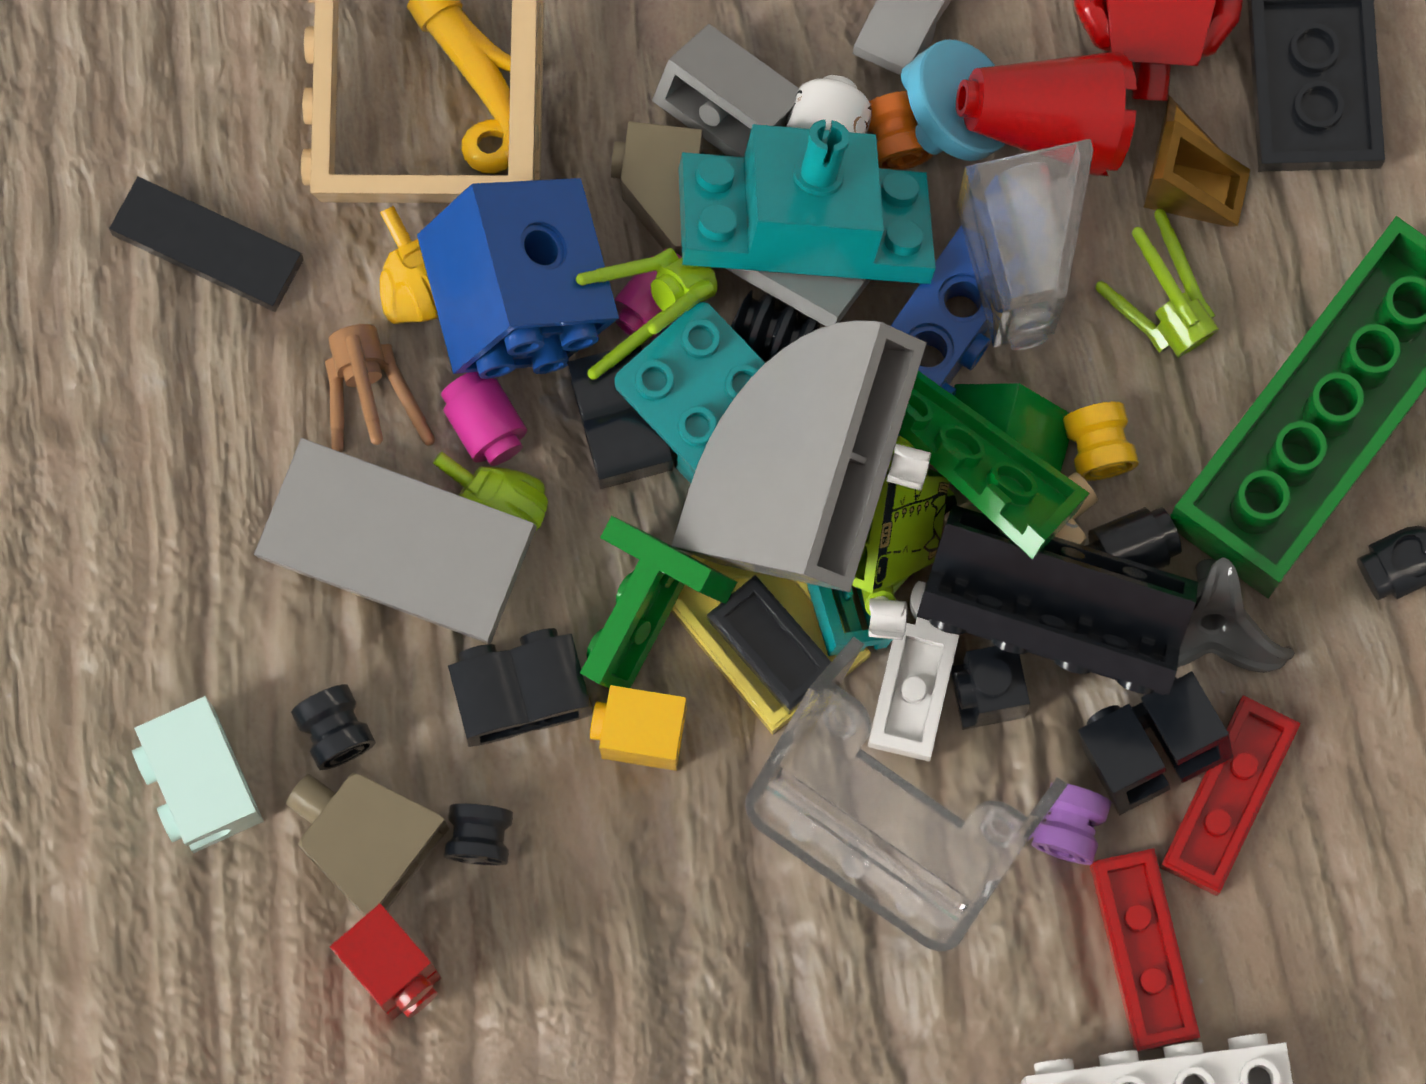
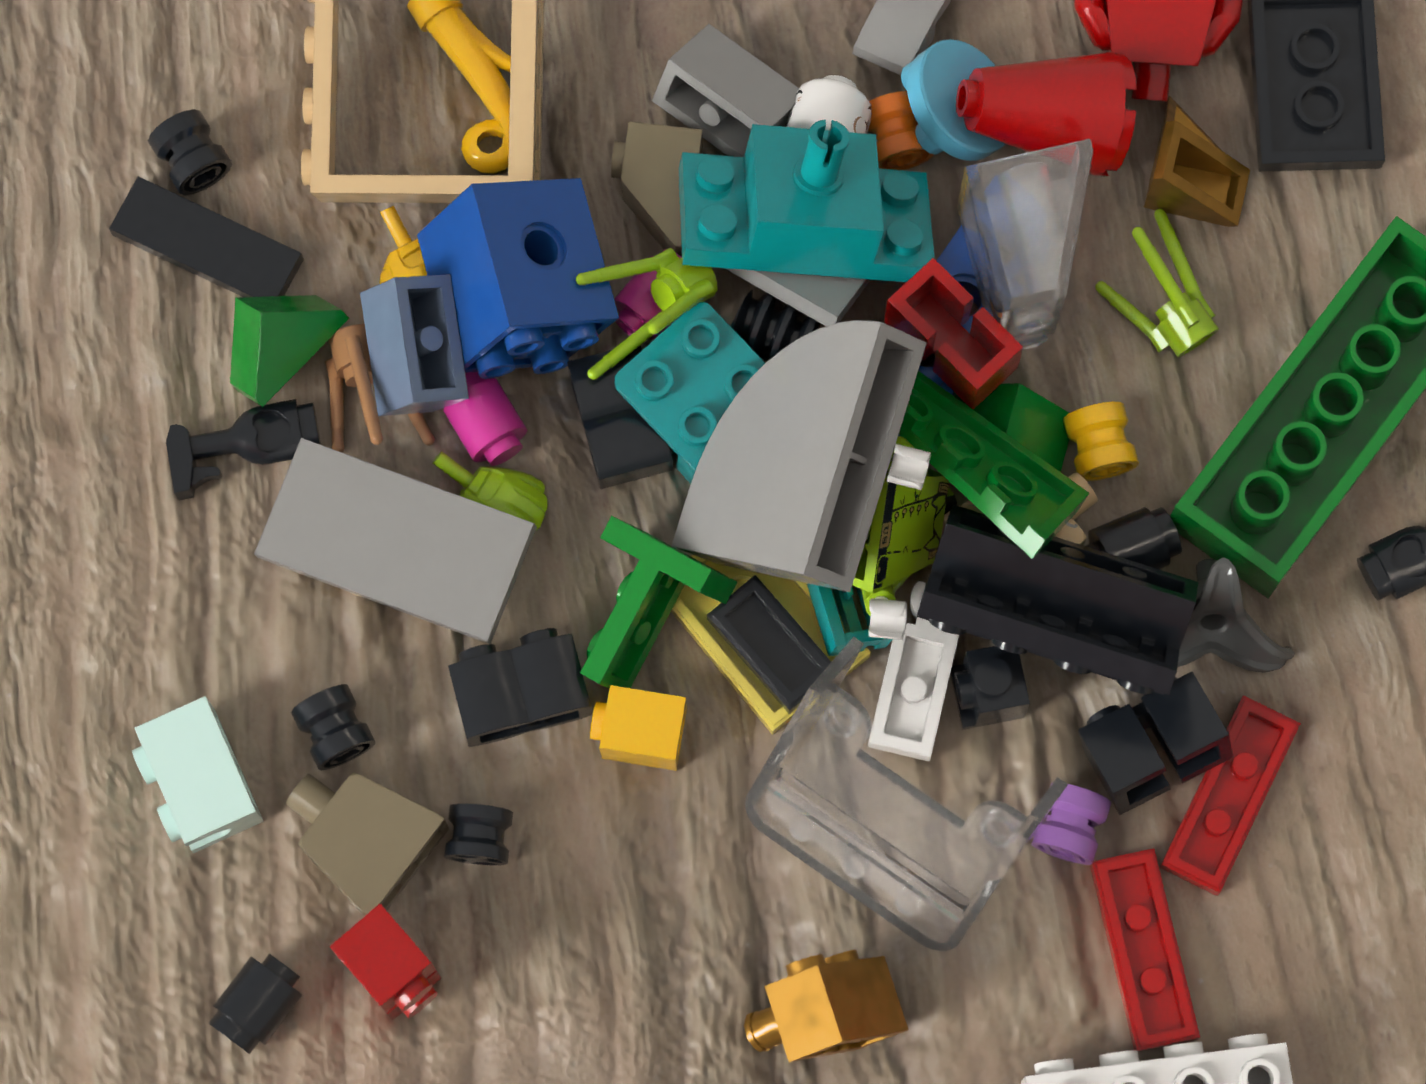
none -> black wheel [148,109,232,196]
none -> black piece [166,399,321,500]
none -> black brick [209,954,302,1054]
none -> green slope [230,295,349,407]
none -> sand blue brick [360,274,469,416]
none -> pearl gold brick [744,950,909,1062]
none -> red piece [884,258,1023,409]

